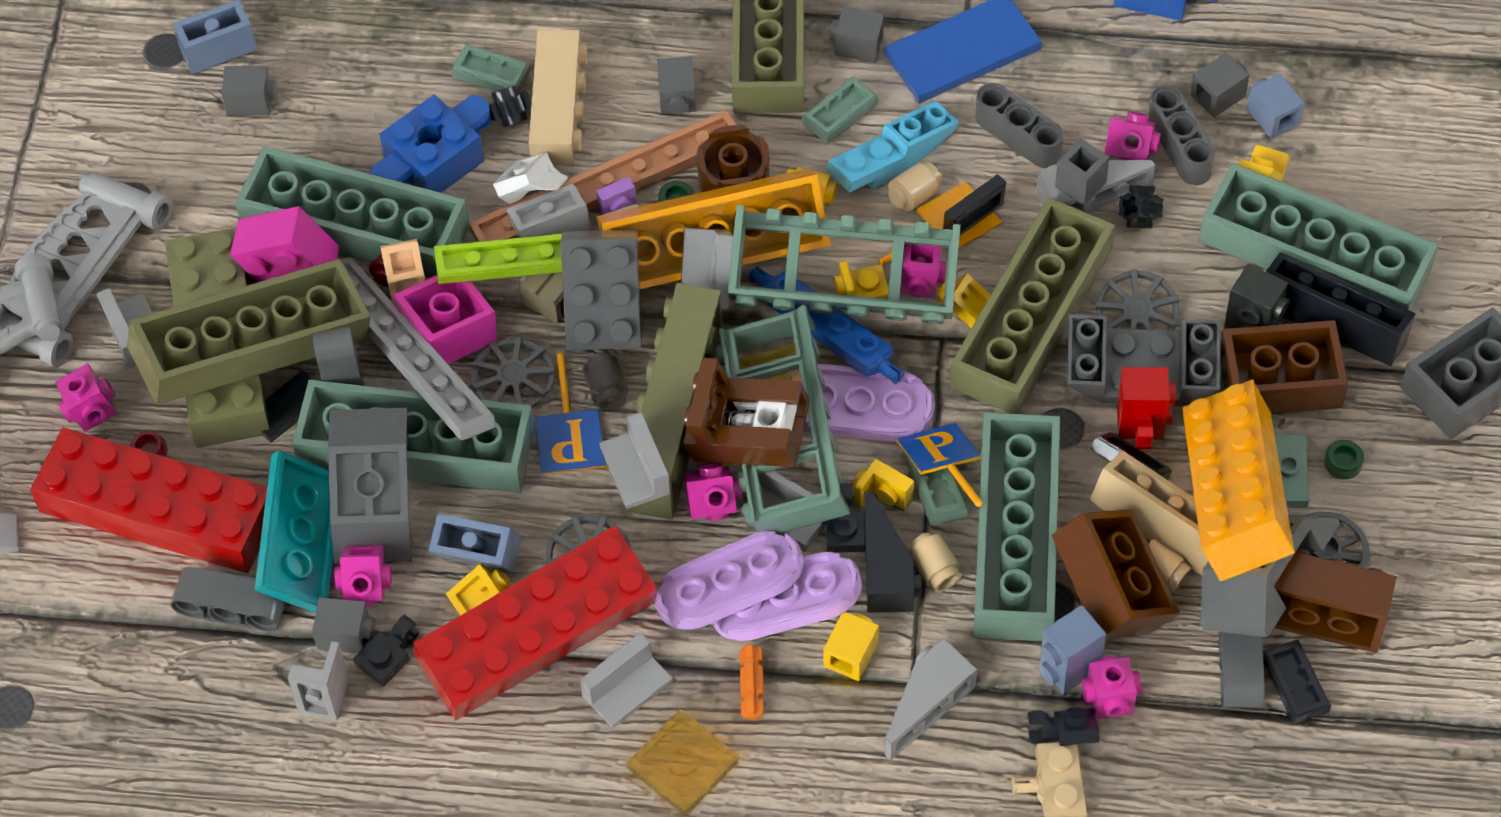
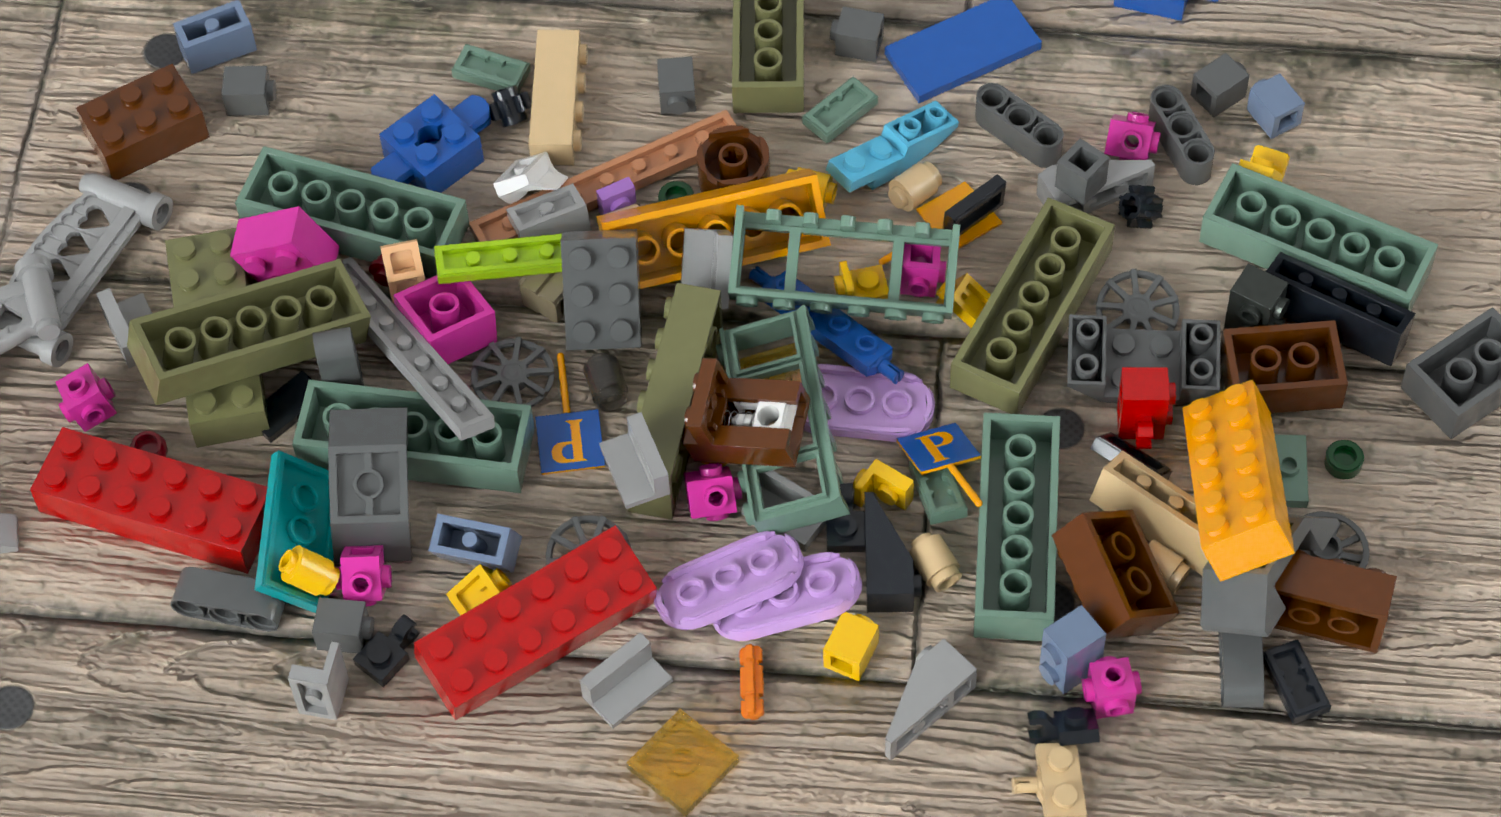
none -> reddish brown brick [76,63,210,181]
none -> yellow brick [279,545,340,596]

